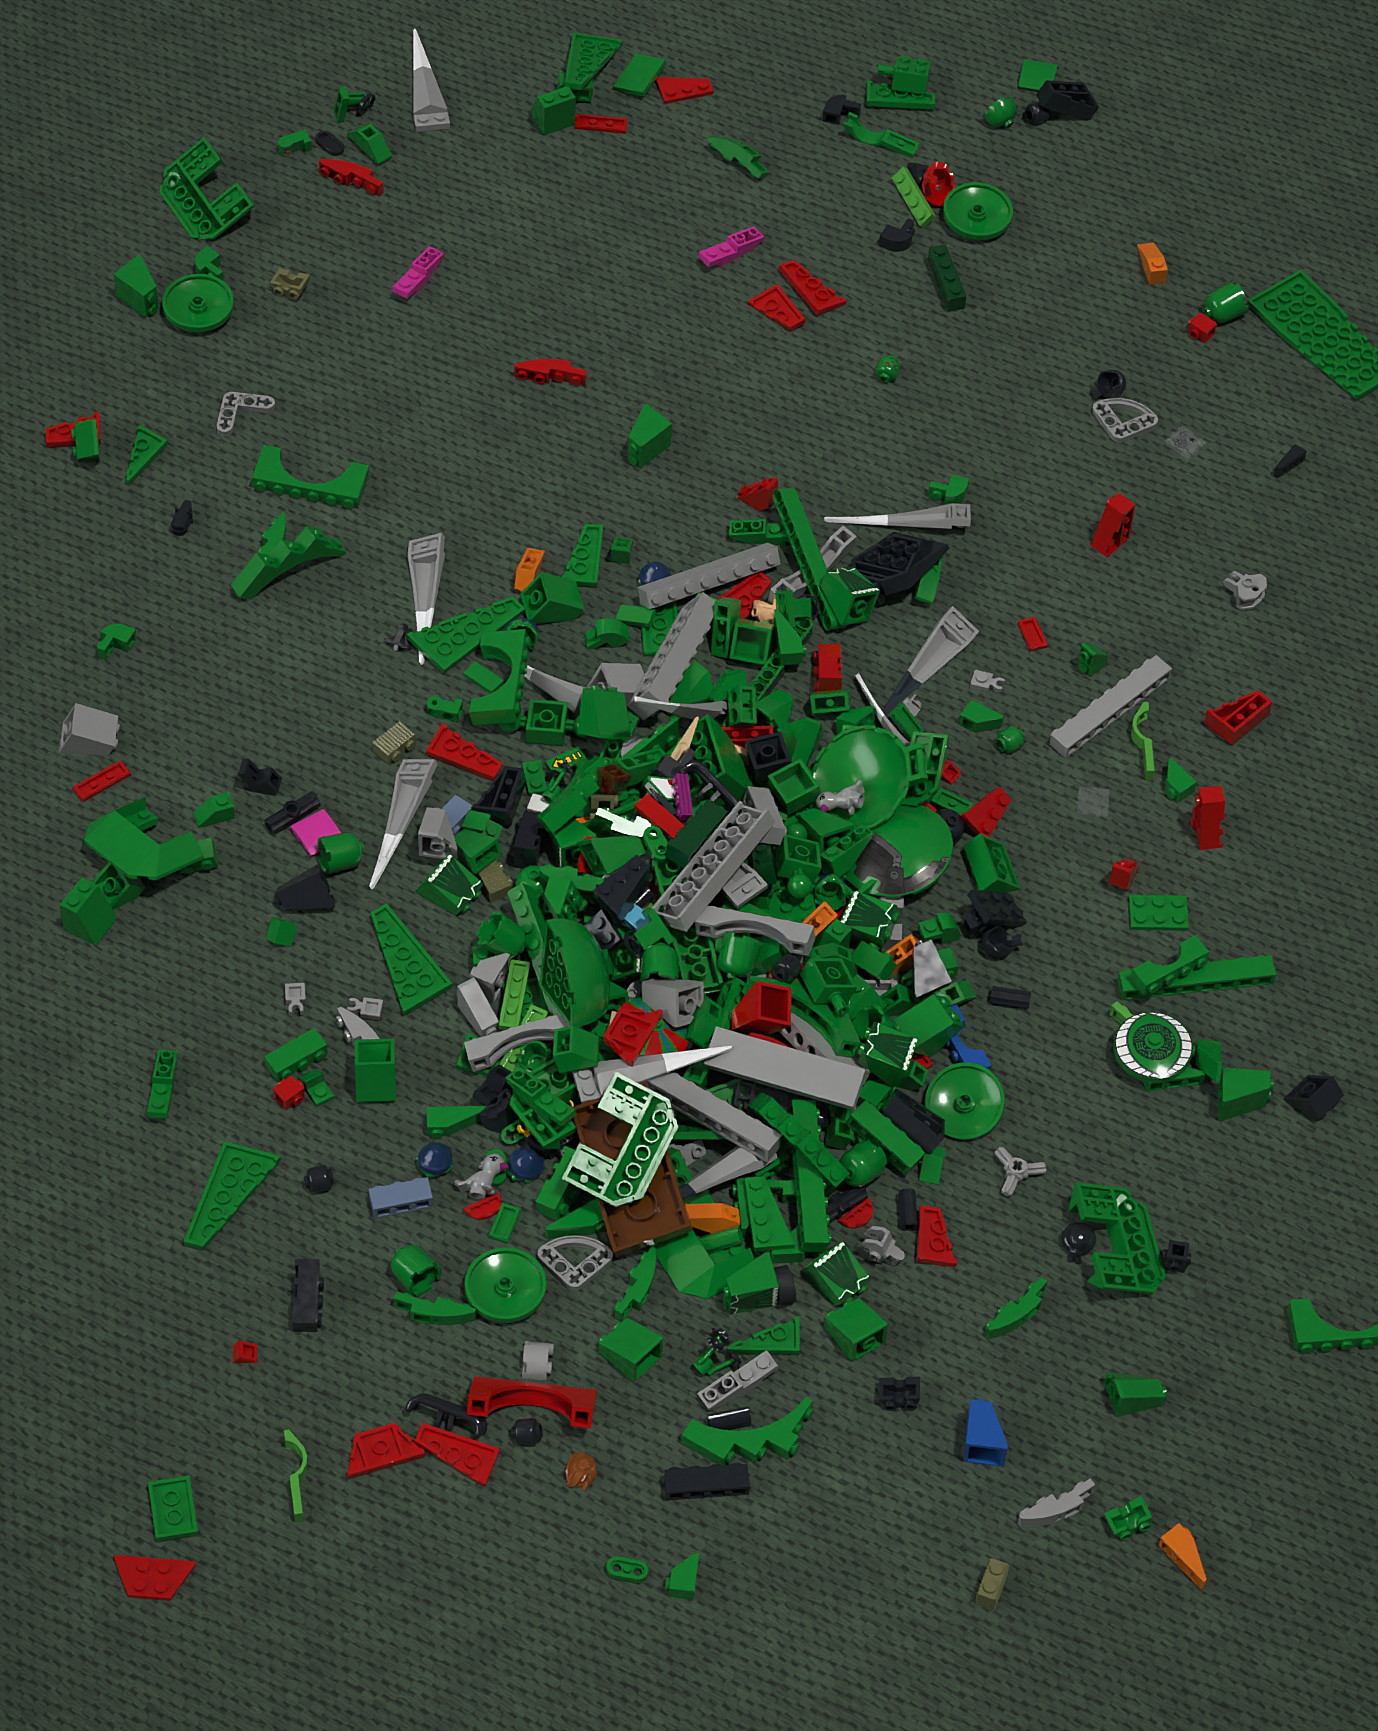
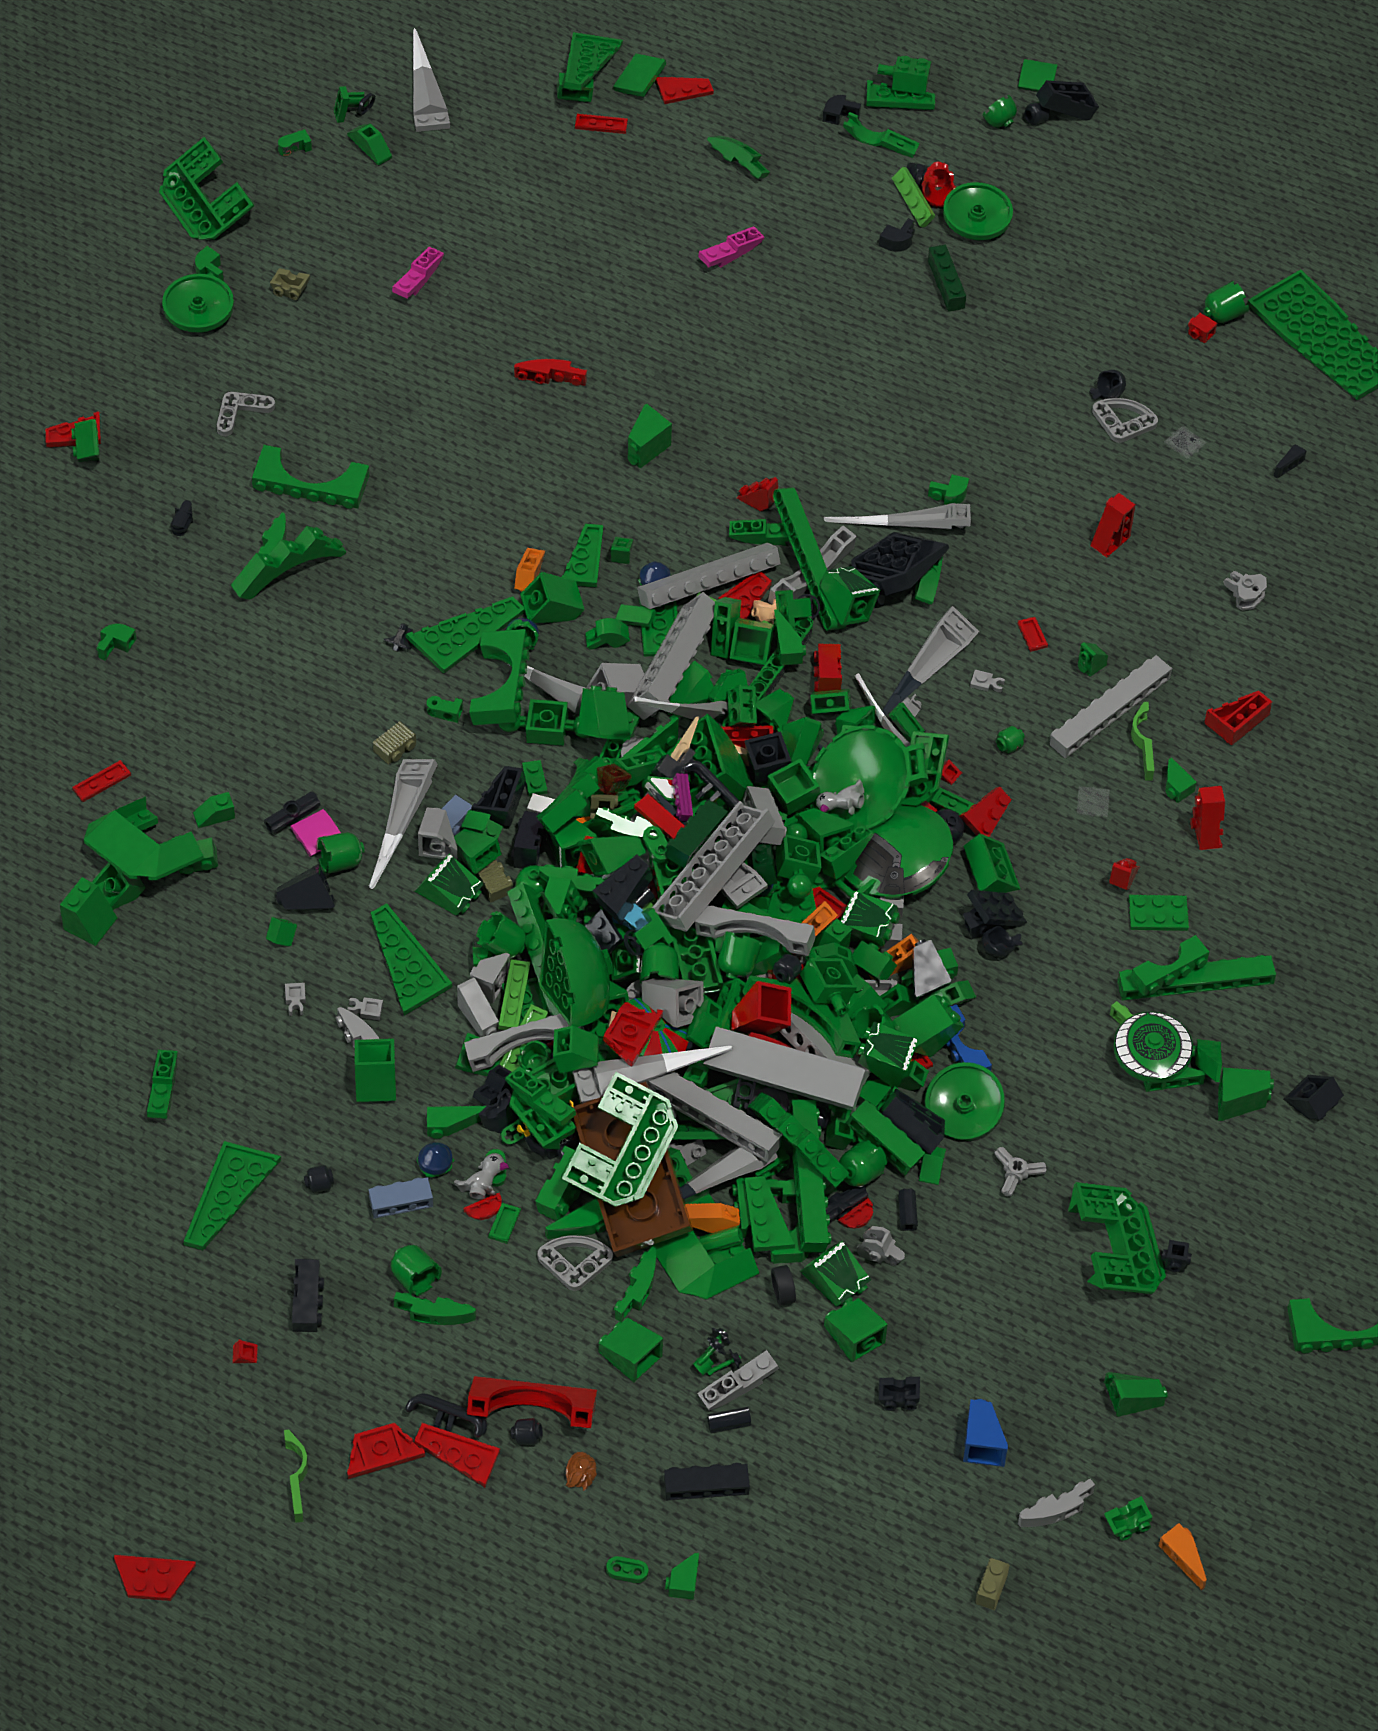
light grey slope [59,703,120,755] -> none
green slope [113,254,159,318] -> none
green wing [125,425,168,485] -> none
green plate [148,1475,198,1542] -> none
black brick [238,758,282,795] -> none
green brick [264,1028,328,1082] -> none
red brick [273,1075,305,1111] -> none
green slope [297,1069,334,1107] -> none
black tile [316,131,344,156] -> none
red slope [318,159,384,197] -> none
light grey plate [408,533,445,665] -> none
red wing [426,723,503,781] -> none
green tile [463,661,504,694] -> none
green dish [465,1247,546,1323] -> none
dark blue hair [506,1148,545,1183] -> none
light grey cylinder [522,1341,554,1380] -> none
green slope [530,86,576,136] -> none
plant [542,762,575,804] -> none
green tile [545,746,587,773] -> none
green arch [681,1397,814,1466] -> none
green slope [722,1252,779,1315] -> none
green wing [728,1316,800,1355] -> none
red wing [748,284,806,331] -> none
red wing [779,260,847,315] -> none
green hair [814,874,849,911] -> none
green head [875,355,901,383] -> none
red wing [916,1205,957,1267] -> none
green brick [918,913,960,945] -> none
green slope [959,699,1004,733] -> none
green slope [985,1277,1047,1339] -> none
black axle [990,986,1031,1009] -> none
black hat [1062,1222,1097,1264] -> none
orange slope [1137,242,1168,285] -> none

